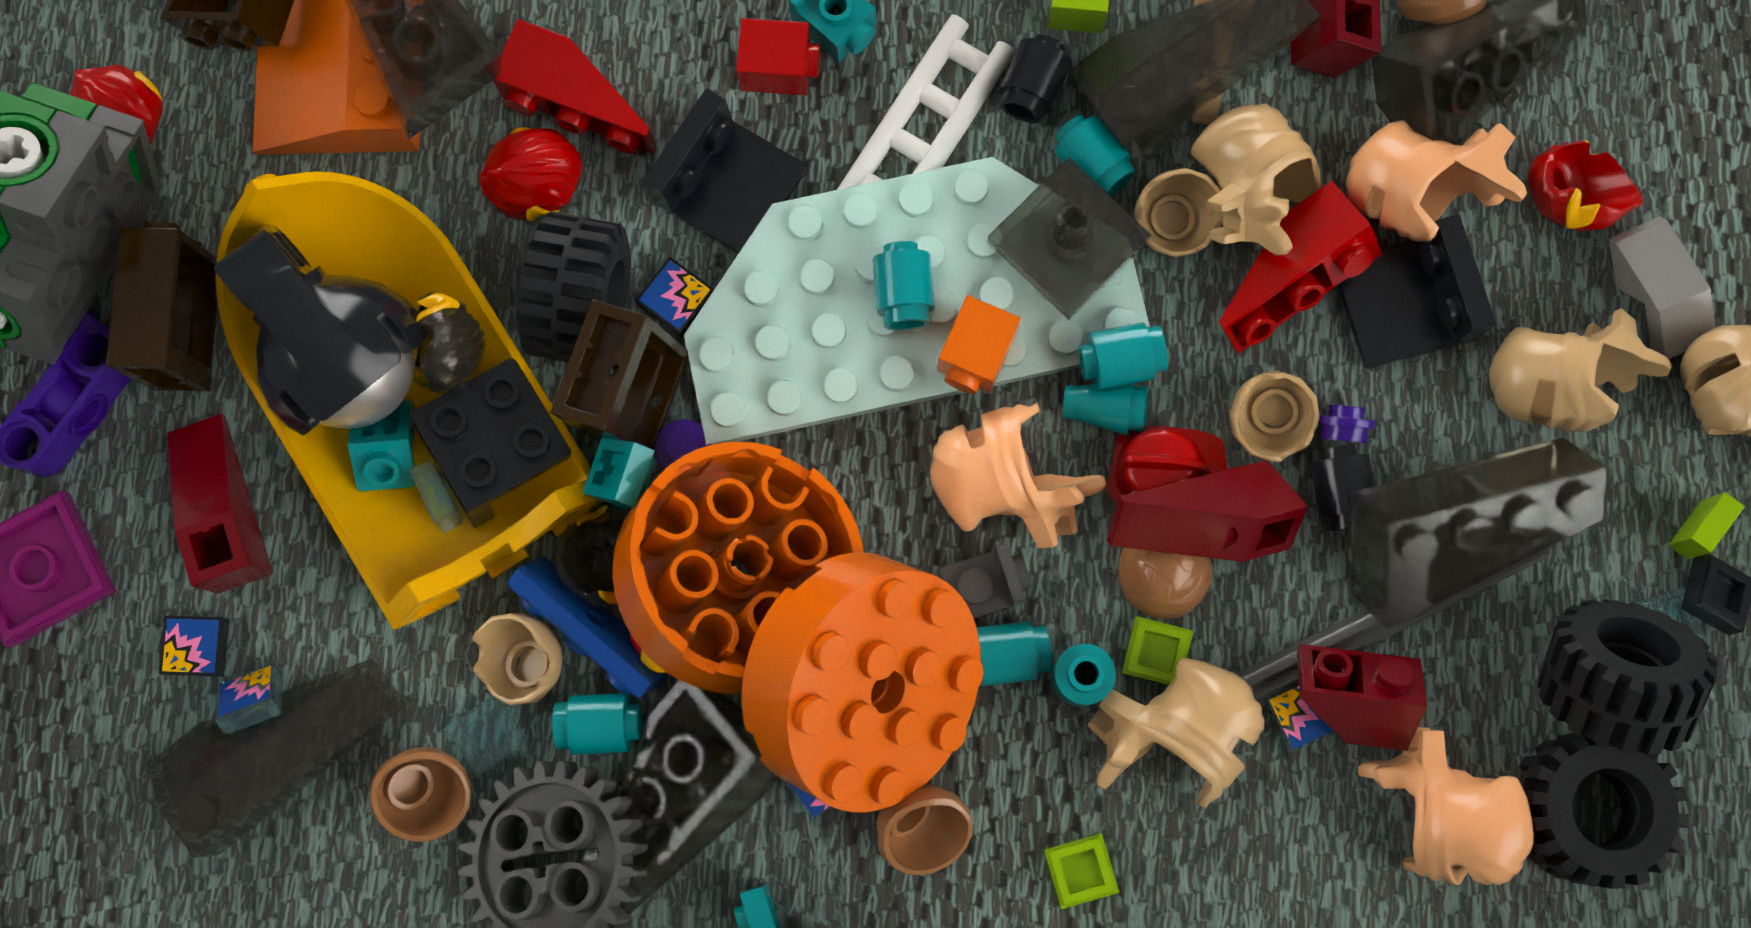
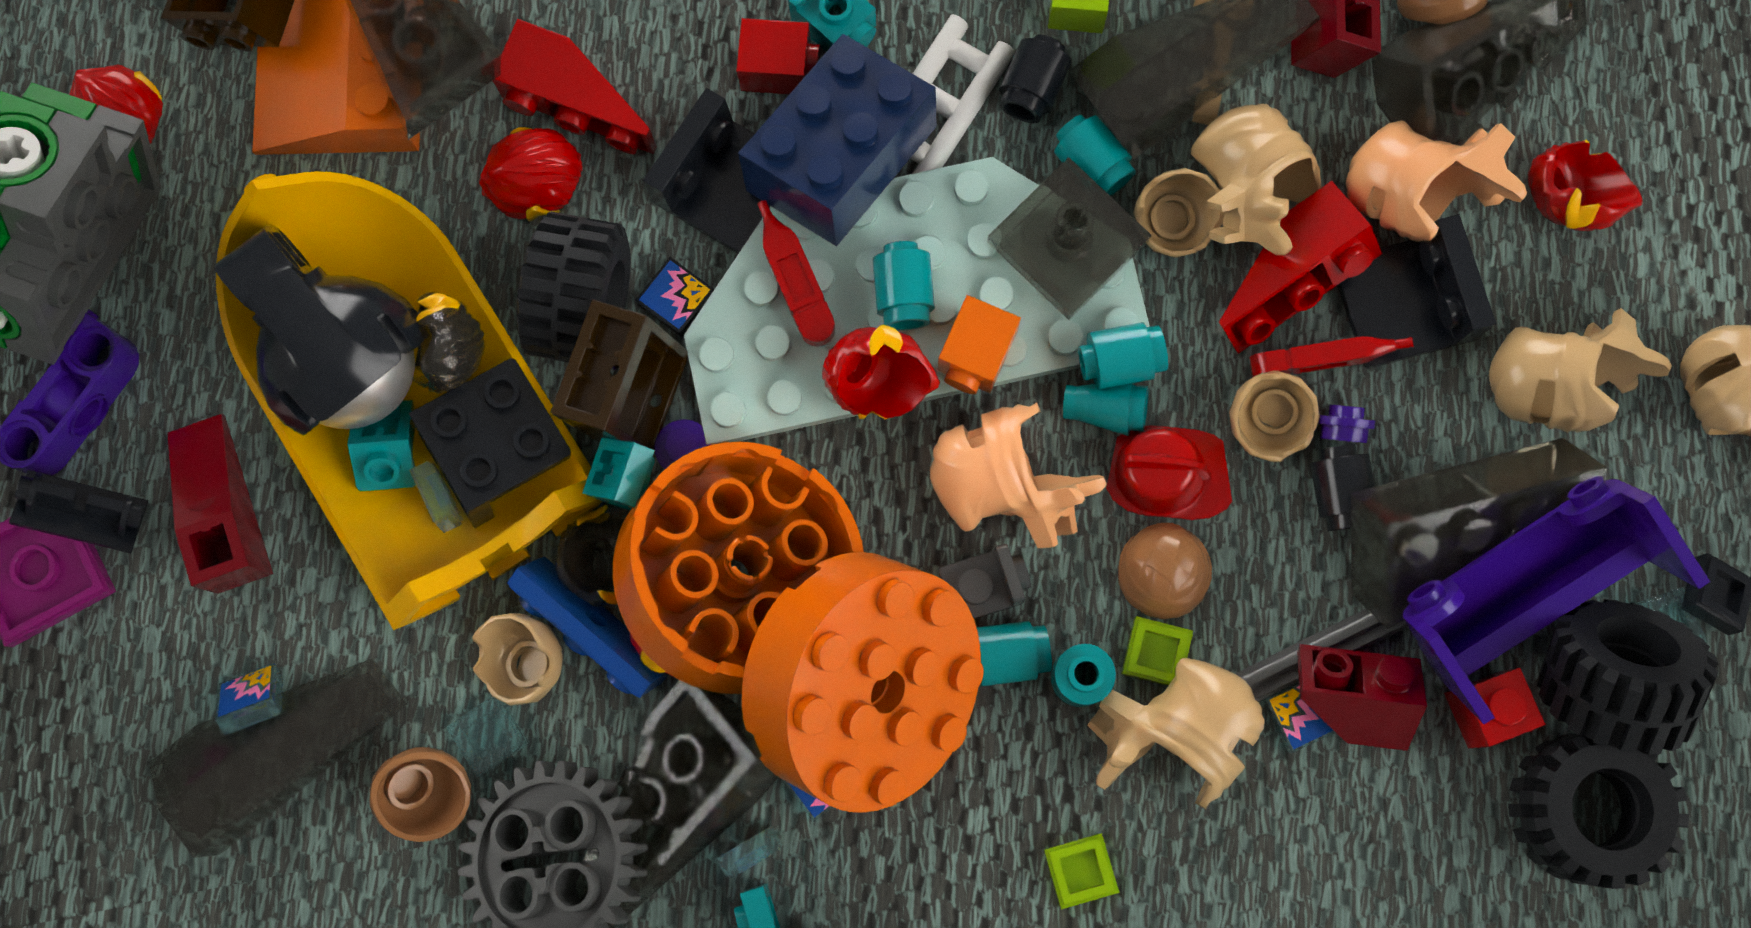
dark brown window [106,220,218,392] -> none
tile [159,616,230,677] -> none
teal brick [552,693,643,755] -> none
medium nougat piece [876,783,972,875] -> none
dark red slope [1106,460,1308,562] -> none
light nougat piece [1358,727,1534,886] -> none
light grey slope [1609,216,1716,359] -> none
lime tile [1668,492,1745,560] -> none
none -> black hinge [9,470,148,554]
none -> clear light blue tile [716,826,784,878]
none -> dark blue brick [738,34,937,247]
none -> red piece [757,200,835,347]
none -> red hair [822,325,940,420]
none -> red piece [1249,336,1414,377]
none -> dark purple windscreen [1403,476,1710,724]
none -> red brick [1444,668,1546,748]

